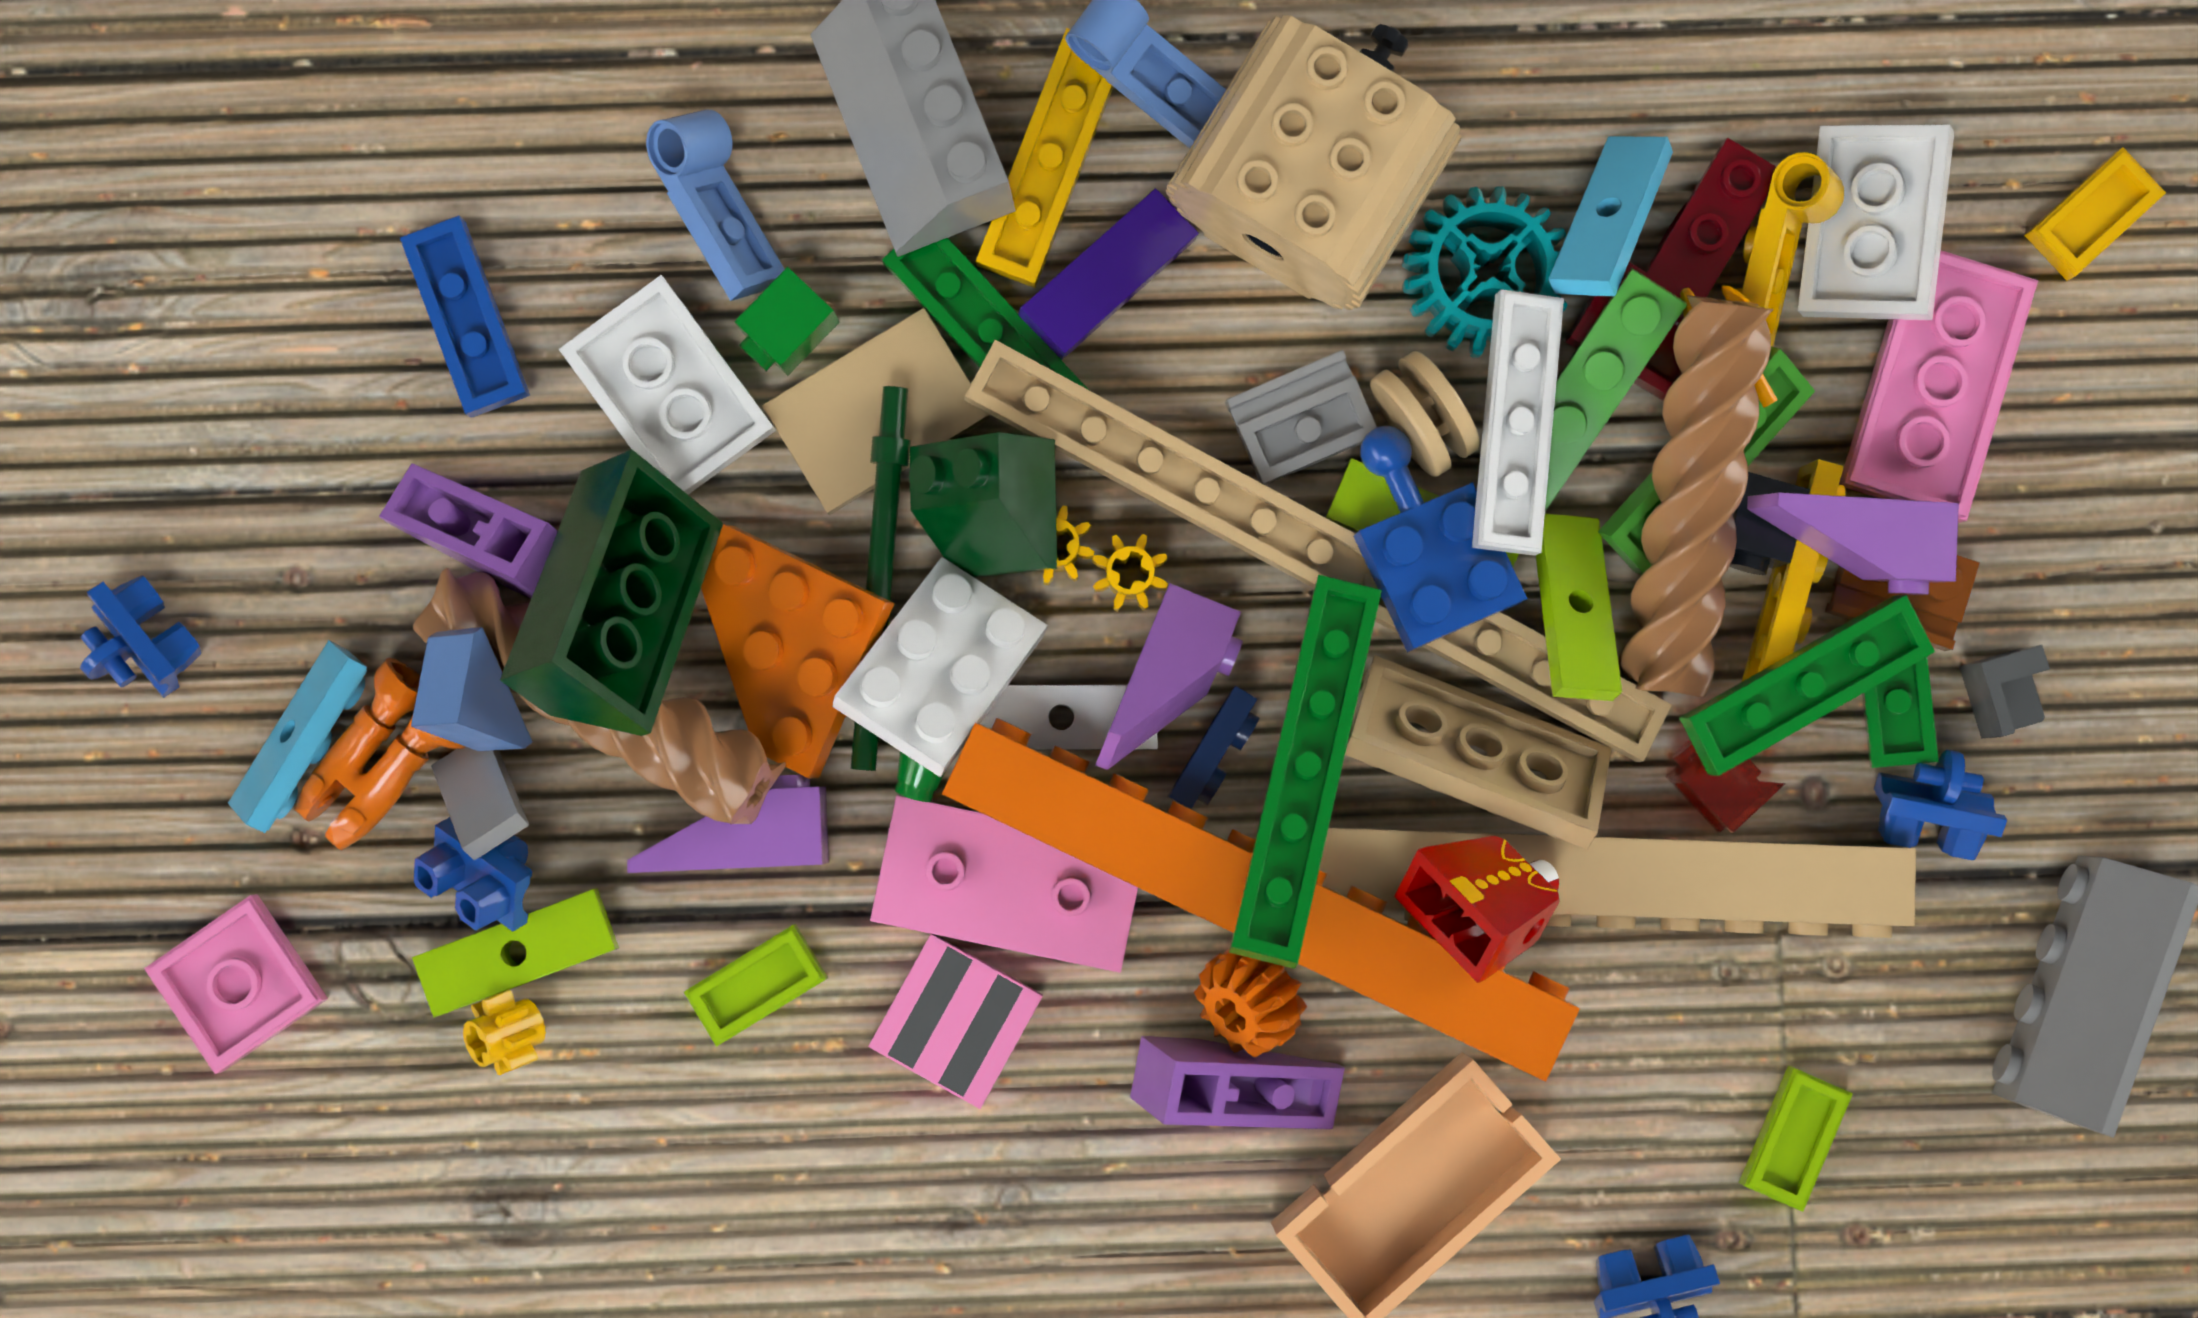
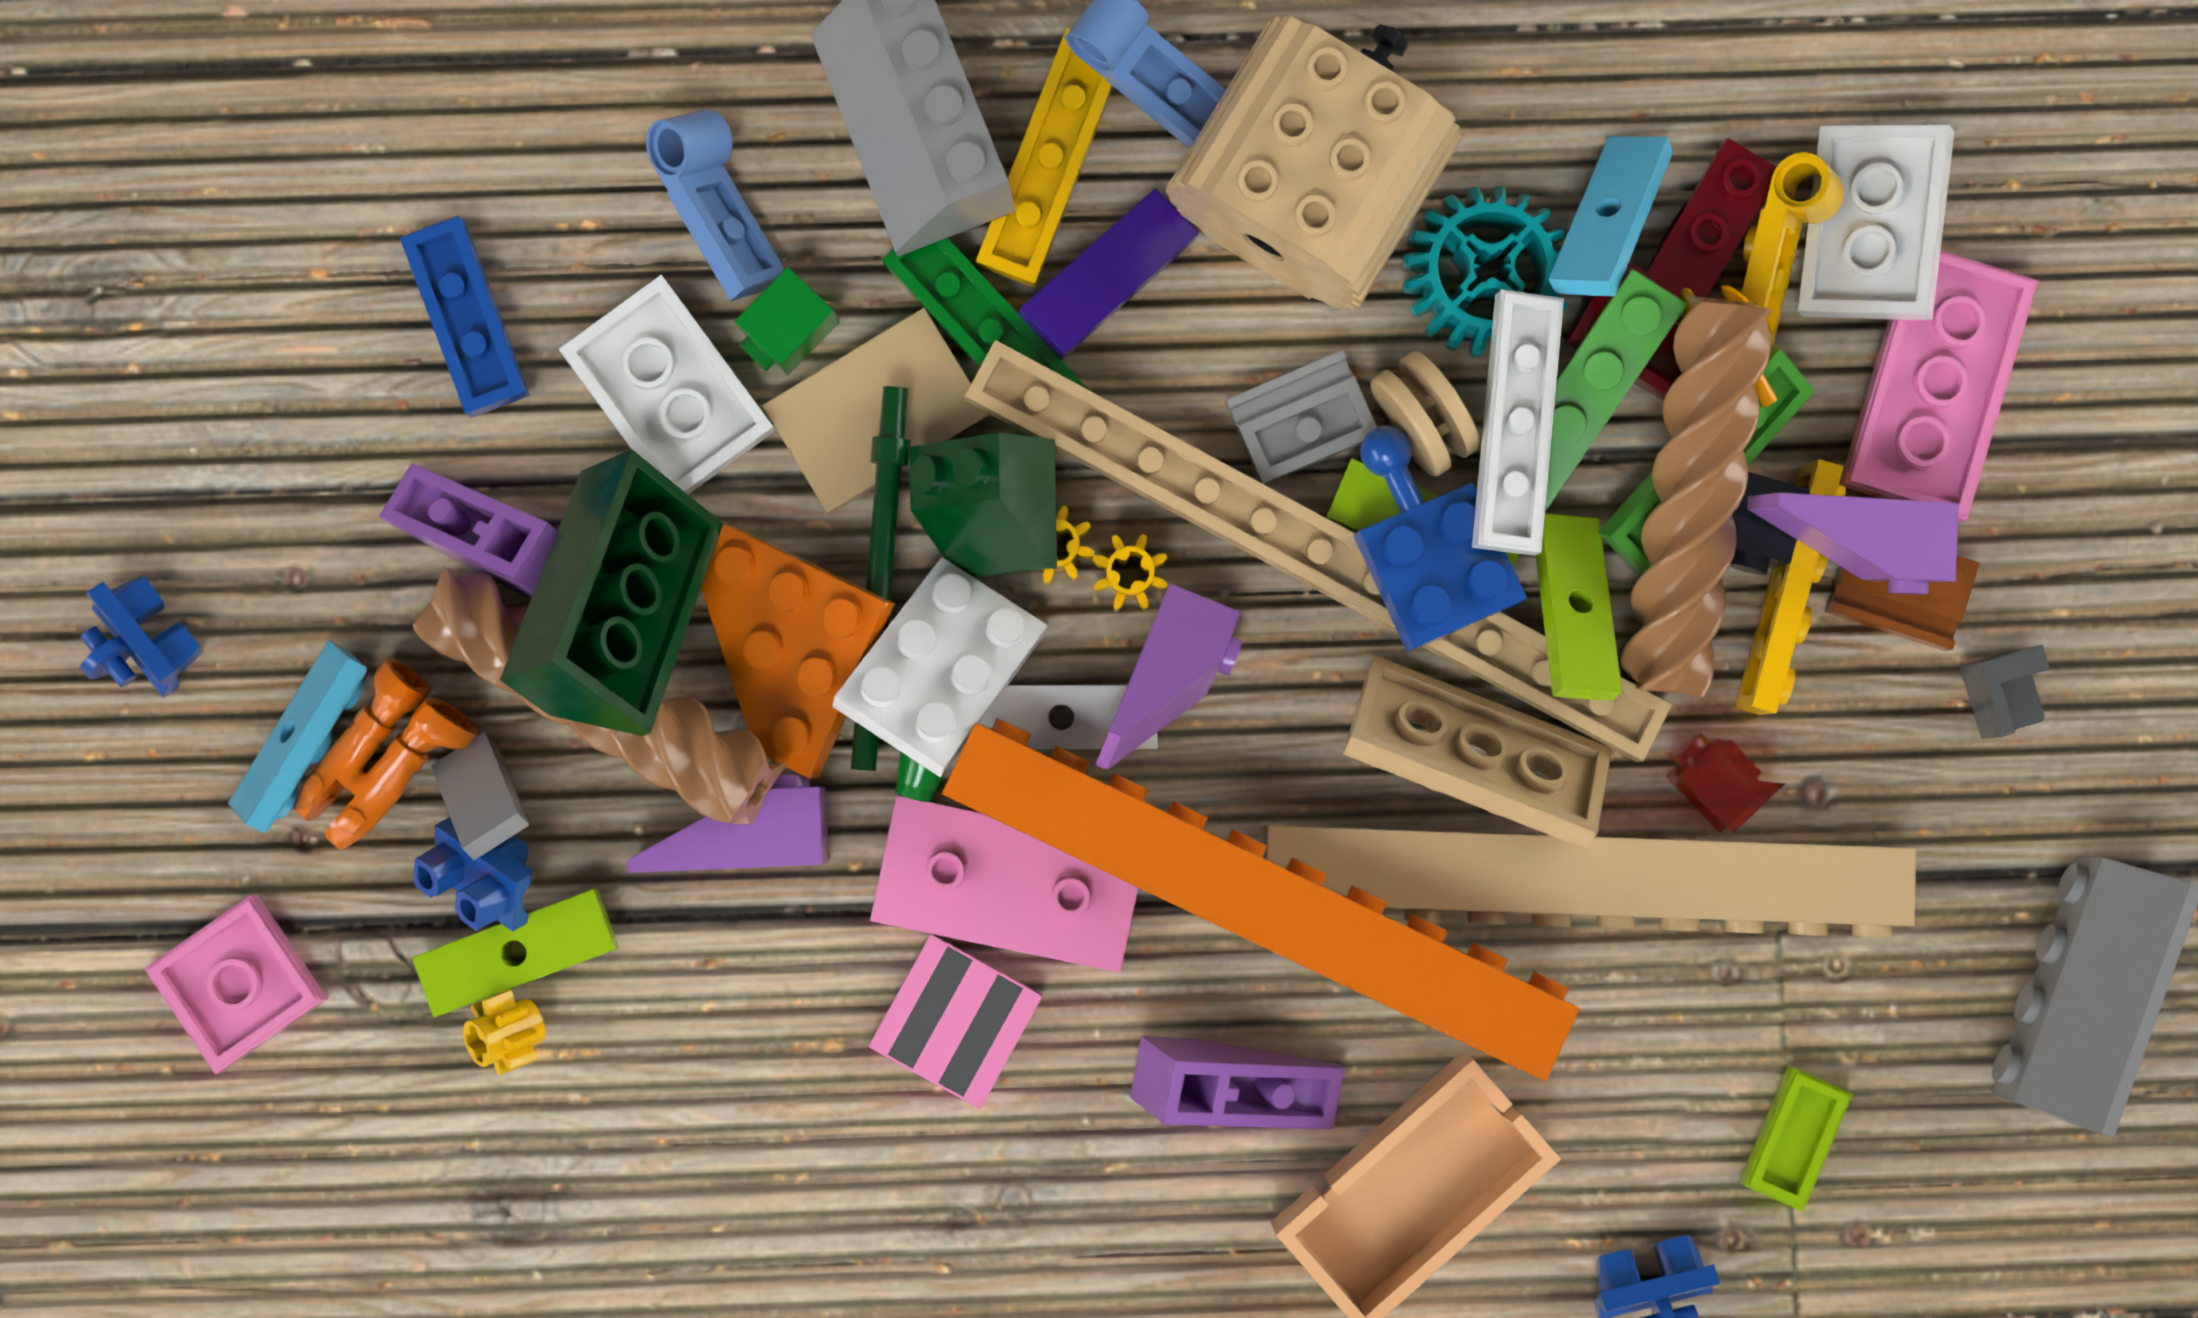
medium blue slope [411,627,532,751] -> none
lime tile [684,924,828,1047] -> none
dark blue plate [1167,686,1260,809] -> none
orange gear [1194,948,1307,1058] -> none
green plate [1229,575,1382,969] -> none
red torso [1394,835,1560,983] -> none
green plate [1679,595,1935,776] -> none
green plate [1862,656,1939,768] -> none
blue hips [1874,749,2007,861] -> none
yellow tile [2024,147,2166,281] -> none

